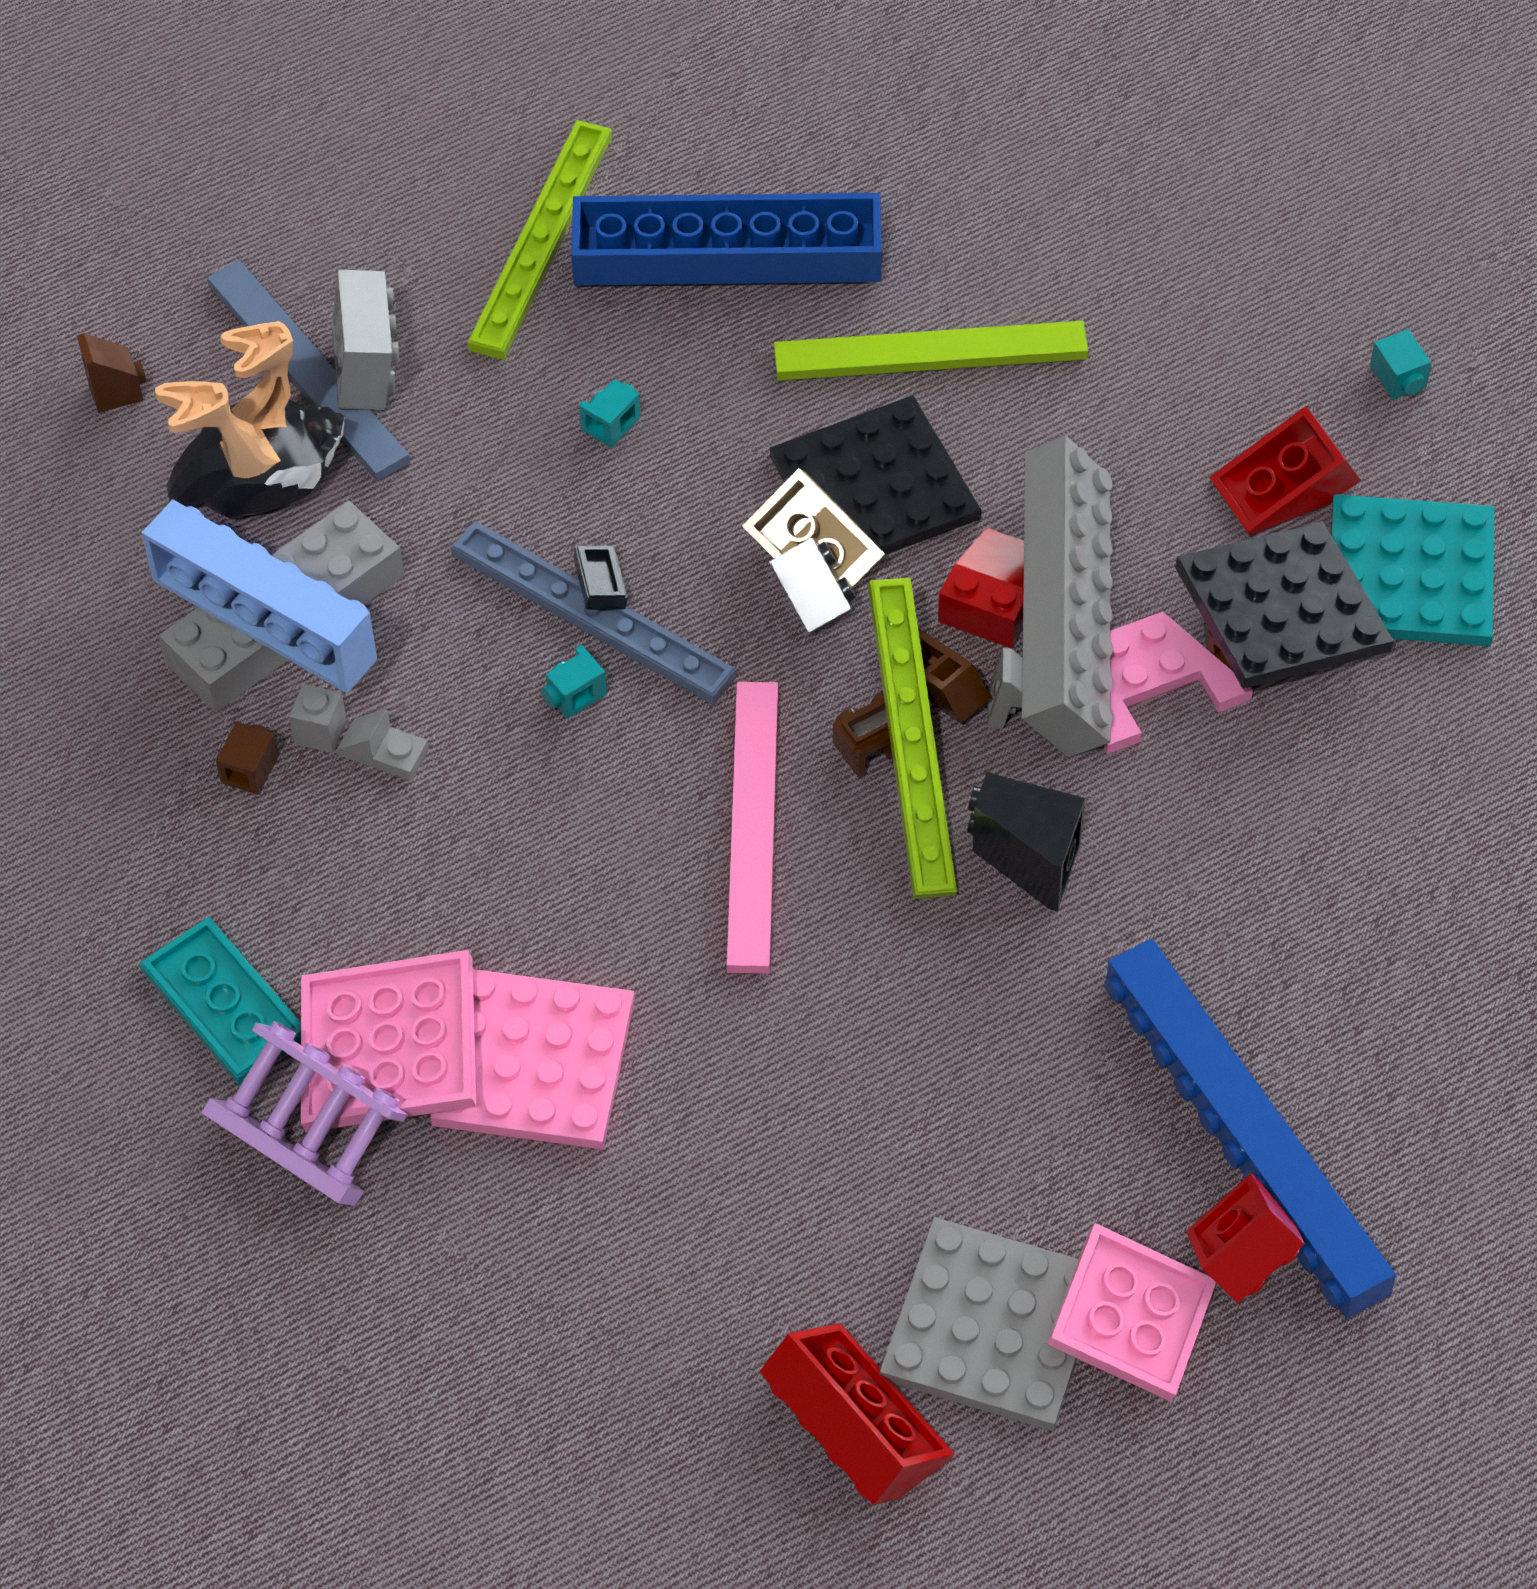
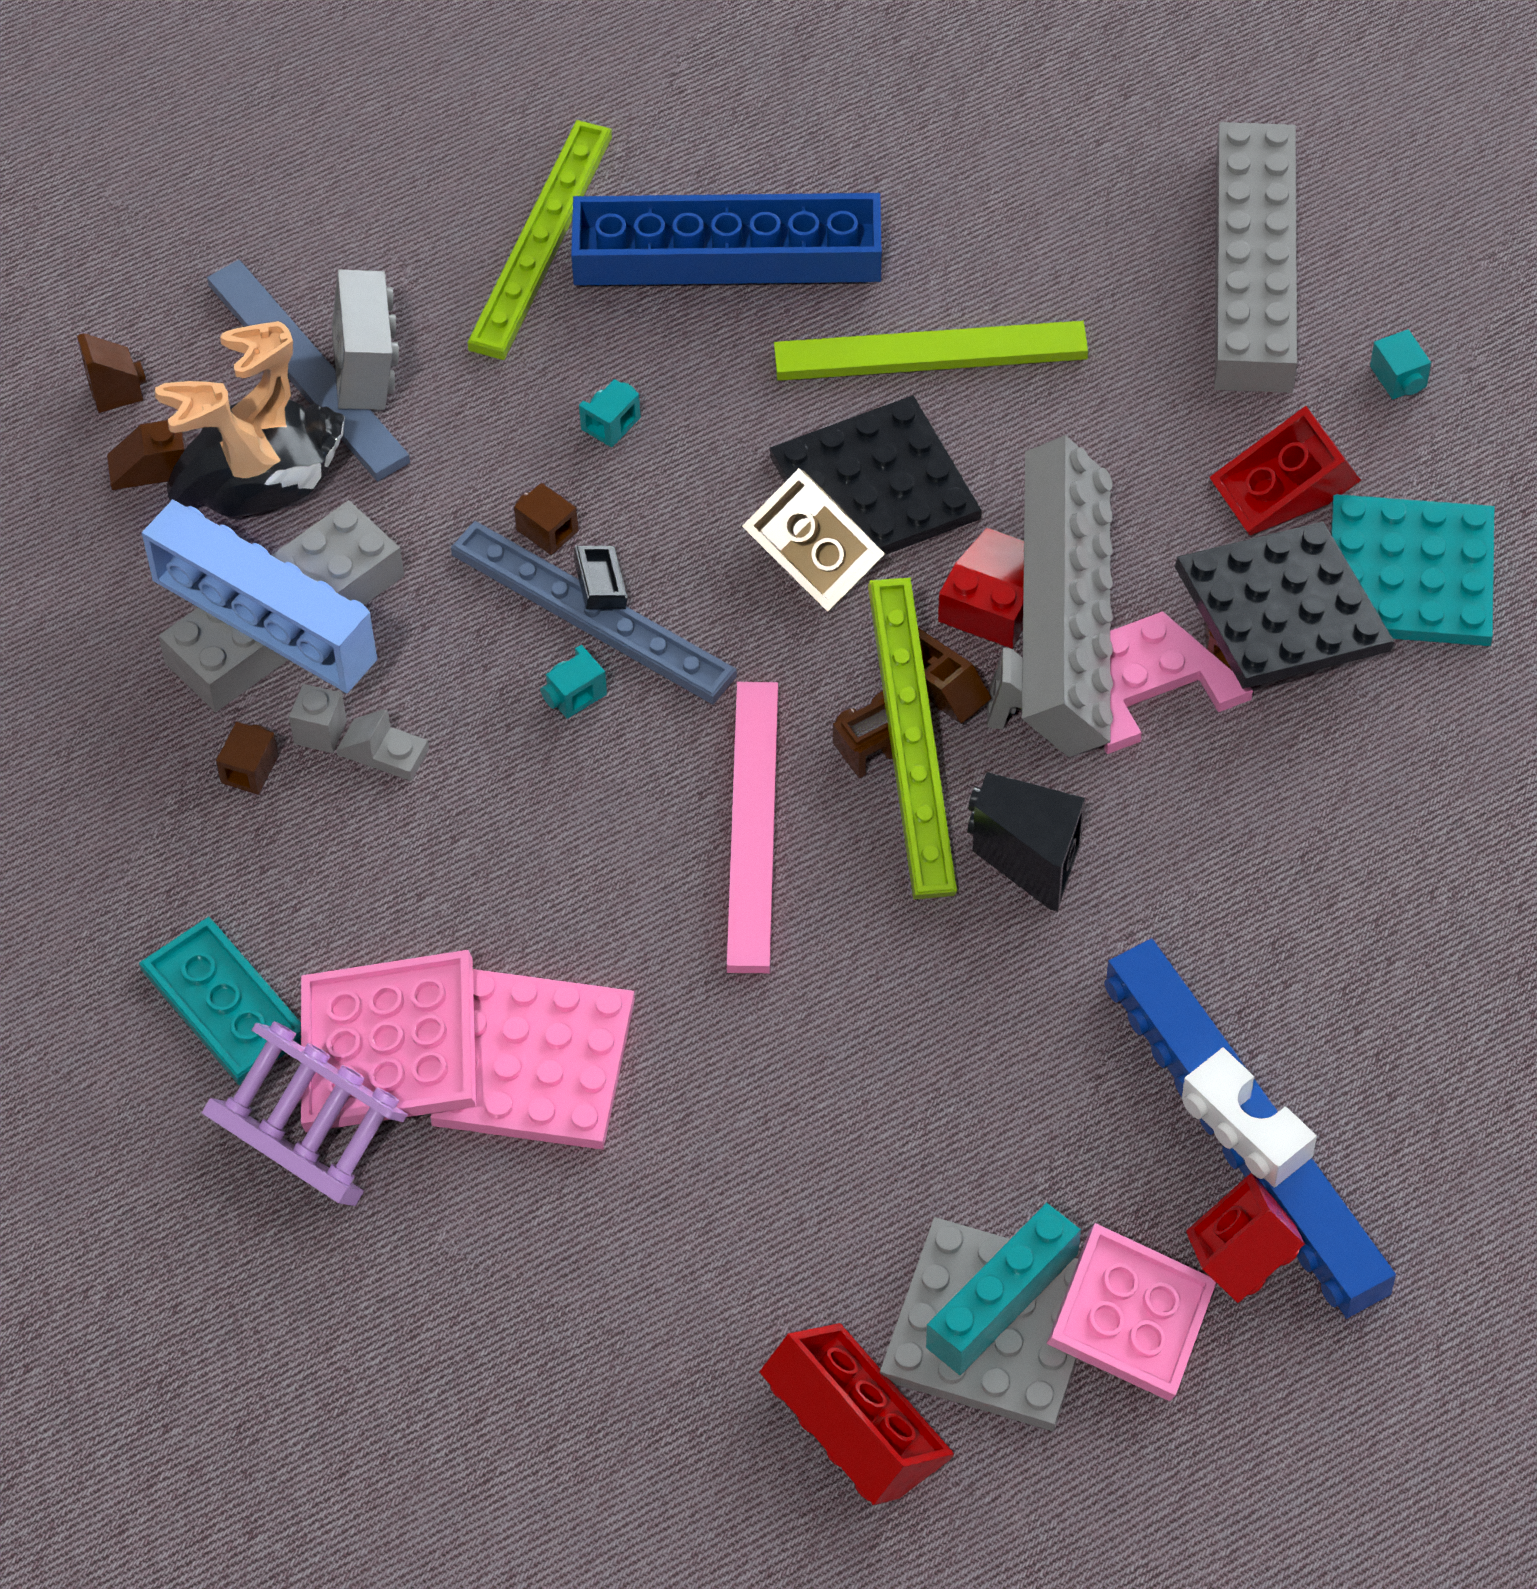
brick [769,537,857,633] -> none
none -> reddish brown slope [107,420,186,490]
none -> reddish brown brick [514,482,579,555]
none -> teal brick [926,1202,1081,1376]
none -> white arch [1182,1047,1317,1188]
none -> light grey brick [1214,122,1297,393]

